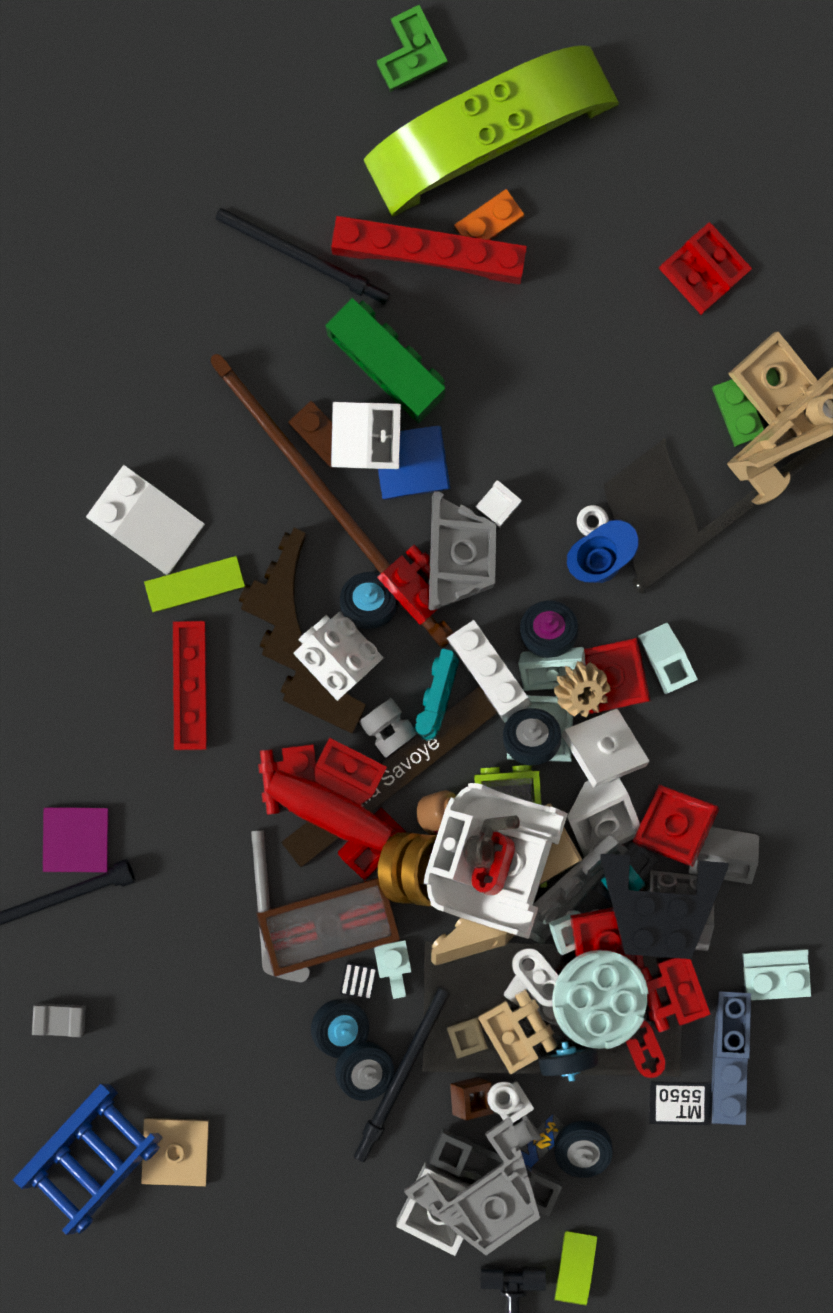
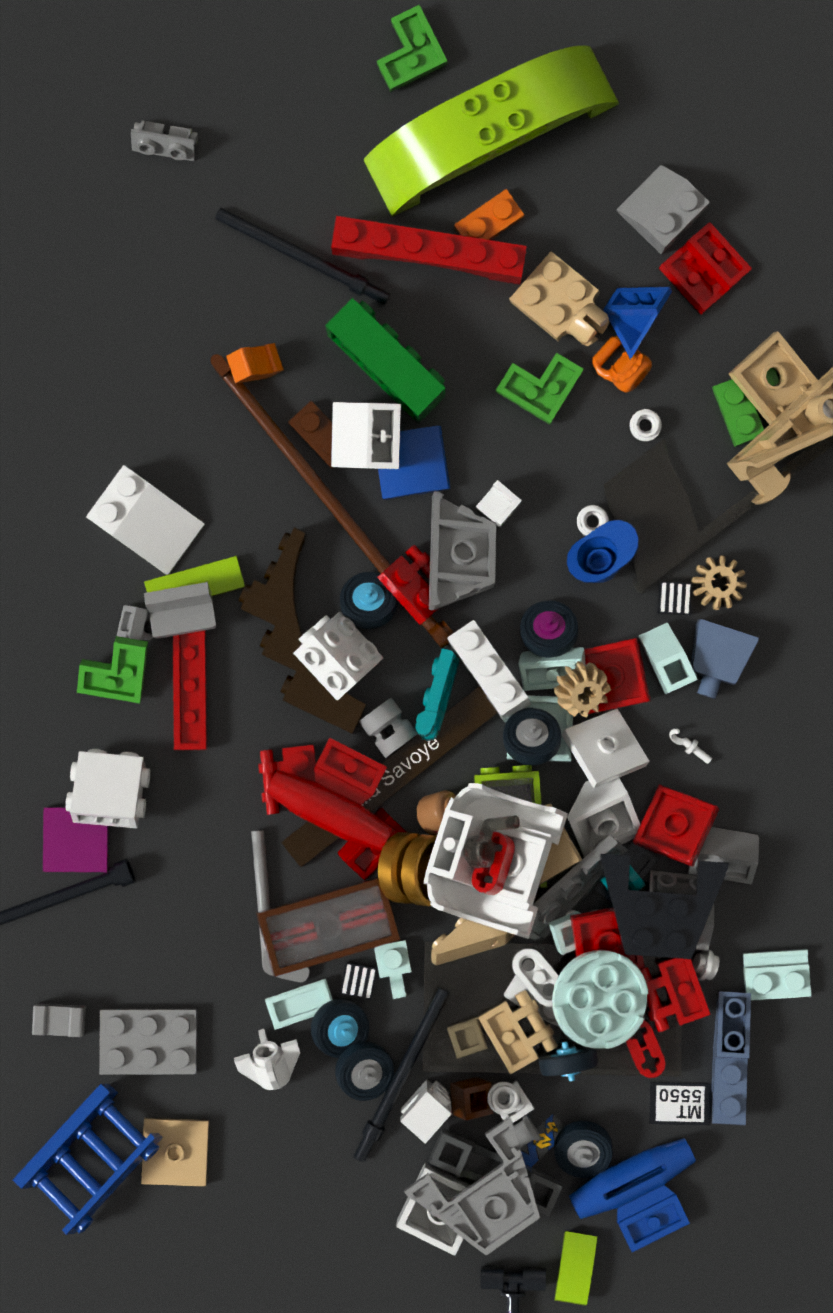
none -> white brick [66,749,150,828]
none -> bright green plate [77,636,148,704]
none -> light grey plate [99,1008,197,1075]
none -> light grey tile [116,605,153,640]
none -> light grey hinge [131,120,198,161]
none -> light grey panel [144,582,217,639]
none -> orange piece [226,343,284,384]
none -> white brick [234,1029,300,1090]
none -> light aqua tile [265,978,333,1030]
none -> white arch [400,1079,452,1144]
none -> bright green plate [496,353,584,425]
none -> tan plate [509,251,610,346]
none -> blue plate [569,1138,696,1252]
none -> orange piece [592,336,652,393]
none -> blue slope [603,287,672,360]
none -> light grey slope [616,165,710,255]
none -> white plate [629,409,662,441]
none -> tile [657,581,692,616]
none -> white hand [669,729,712,764]
none -> sand blue torso [690,619,759,699]
none -> tan gear [691,555,747,610]
none -> white plate [692,949,720,981]

